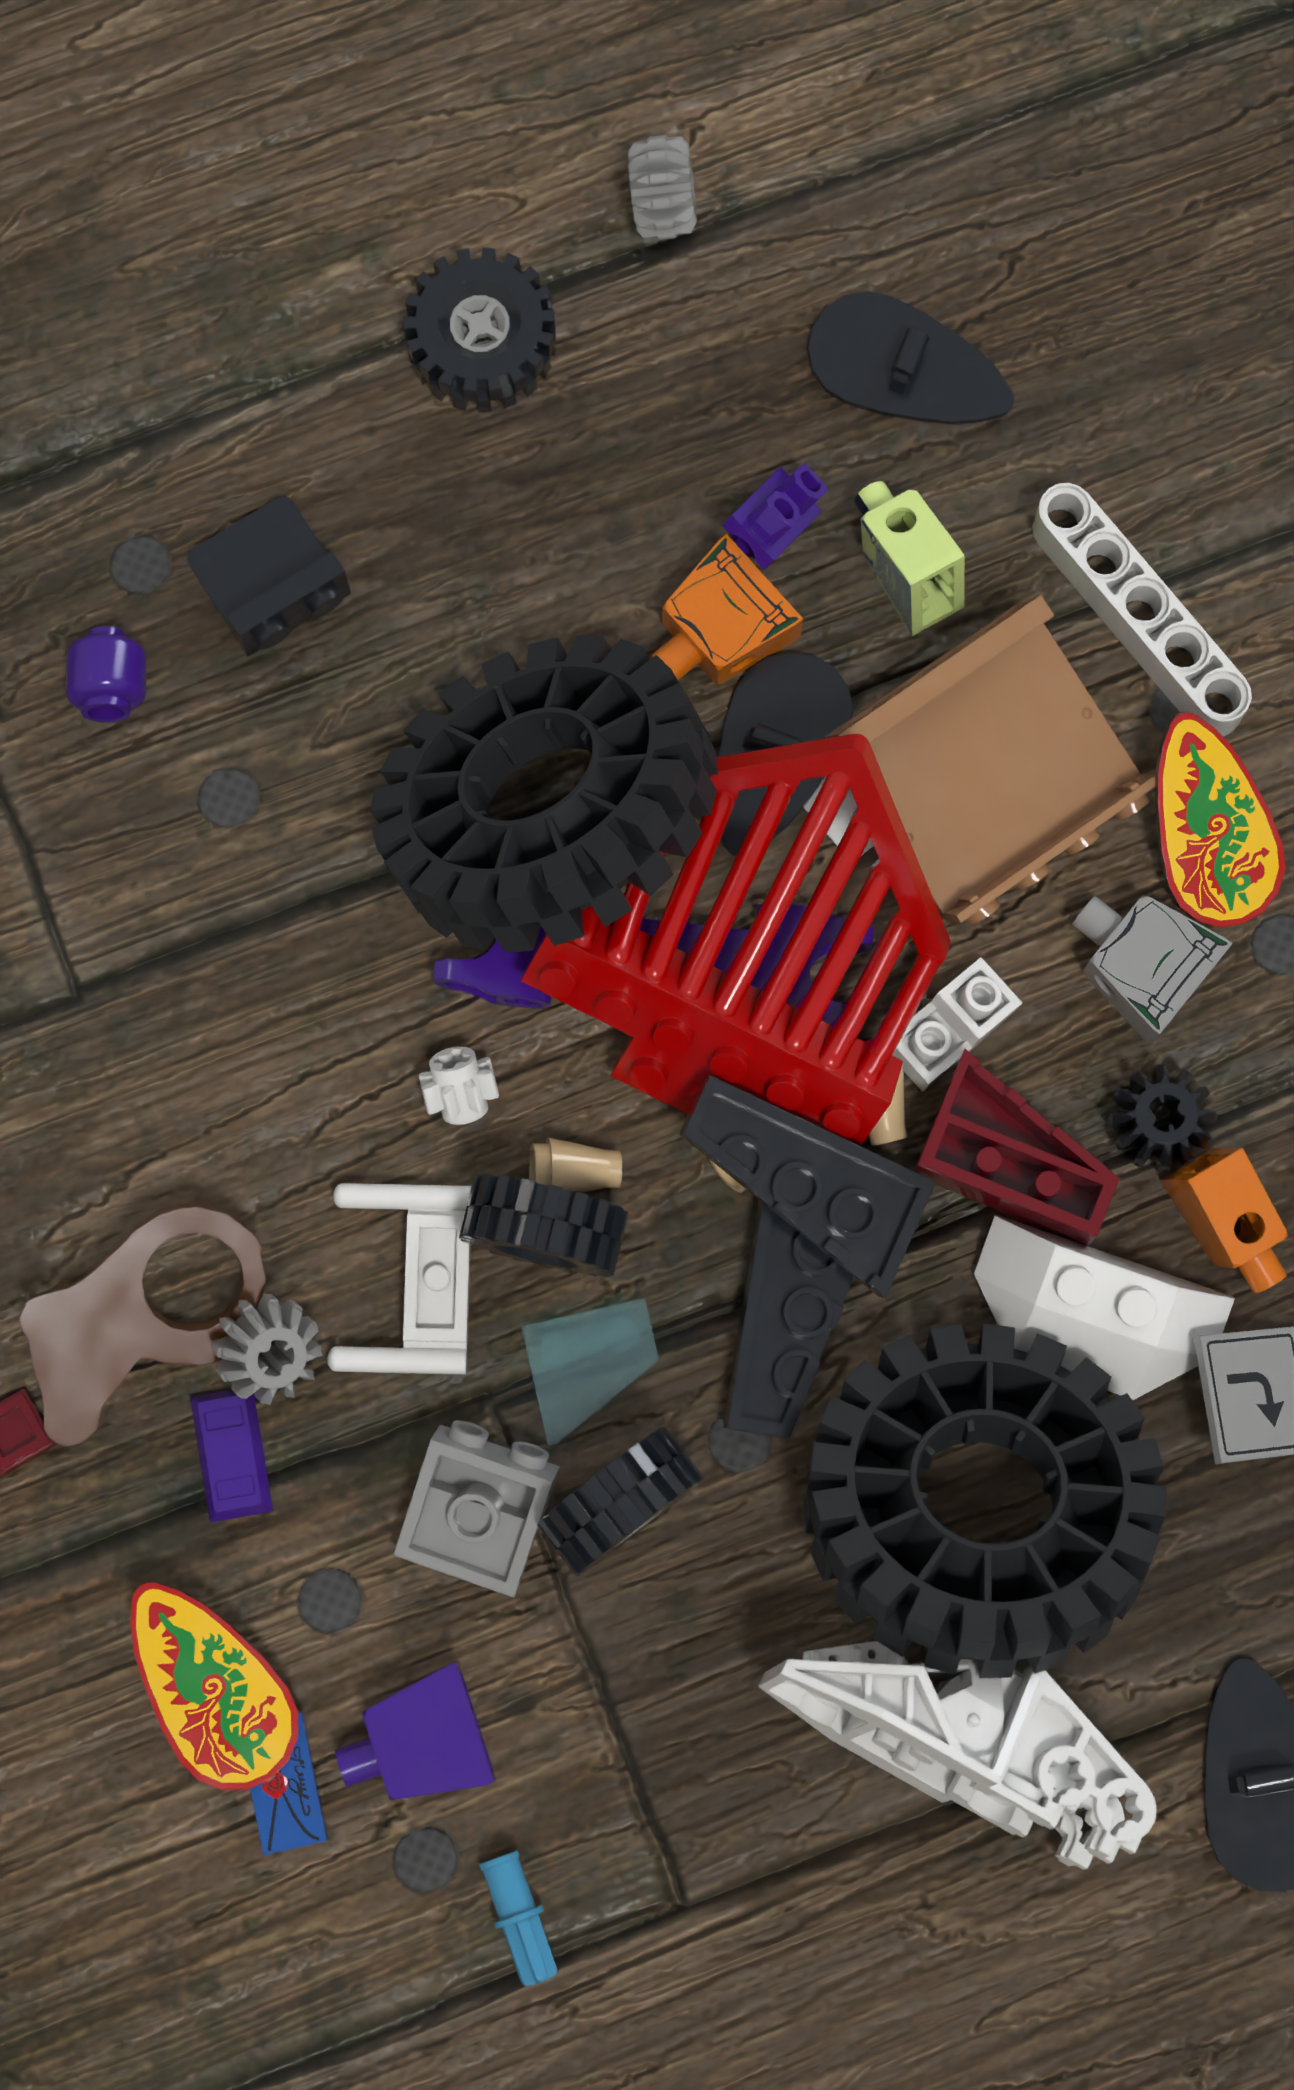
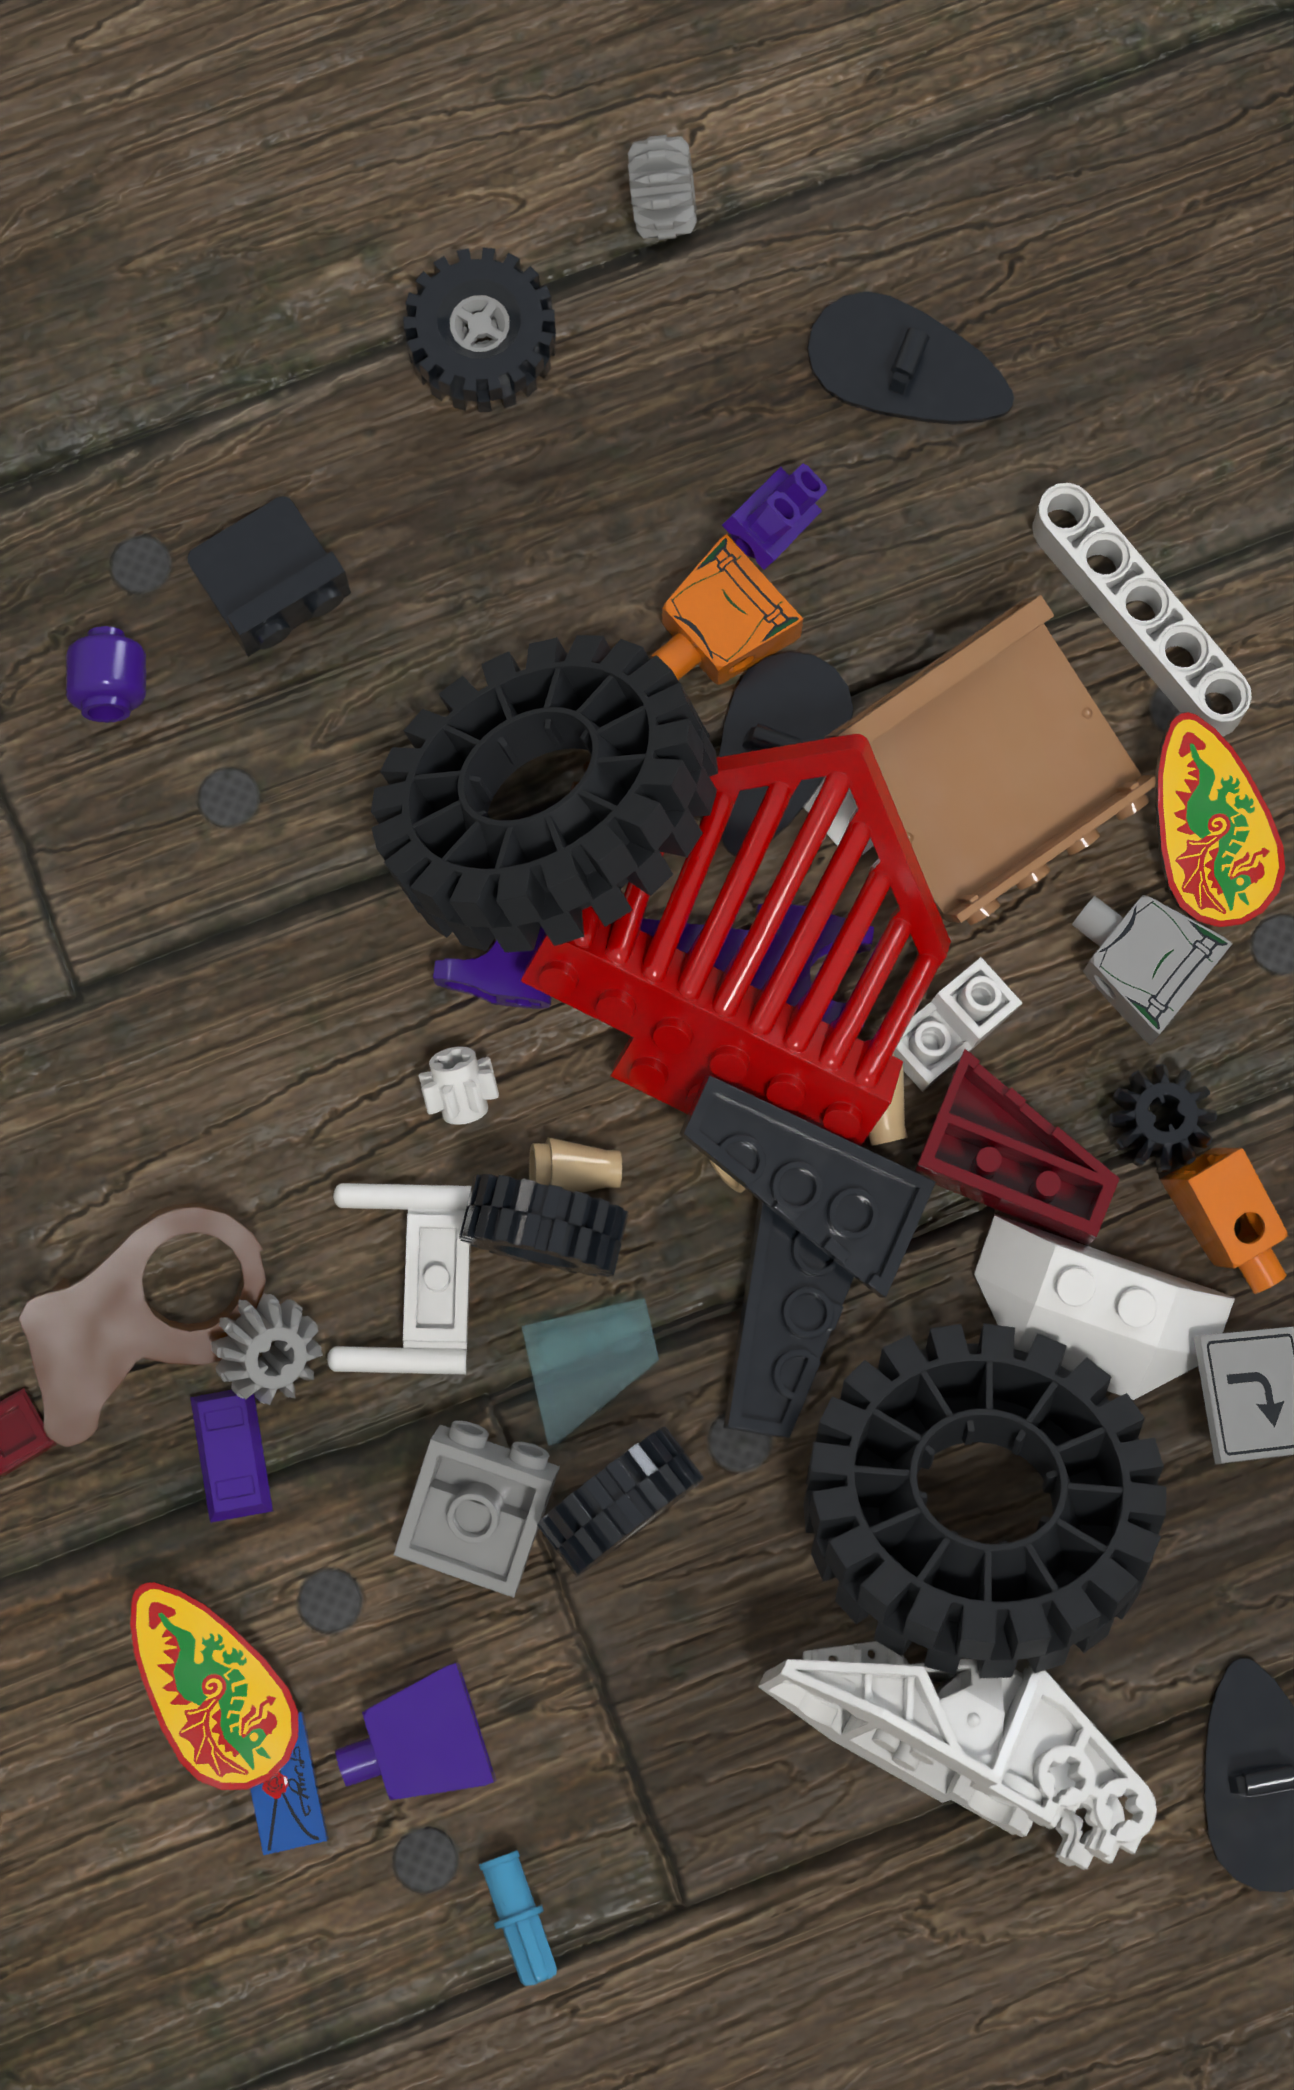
yellowish green torso [854,481,965,636] -> none

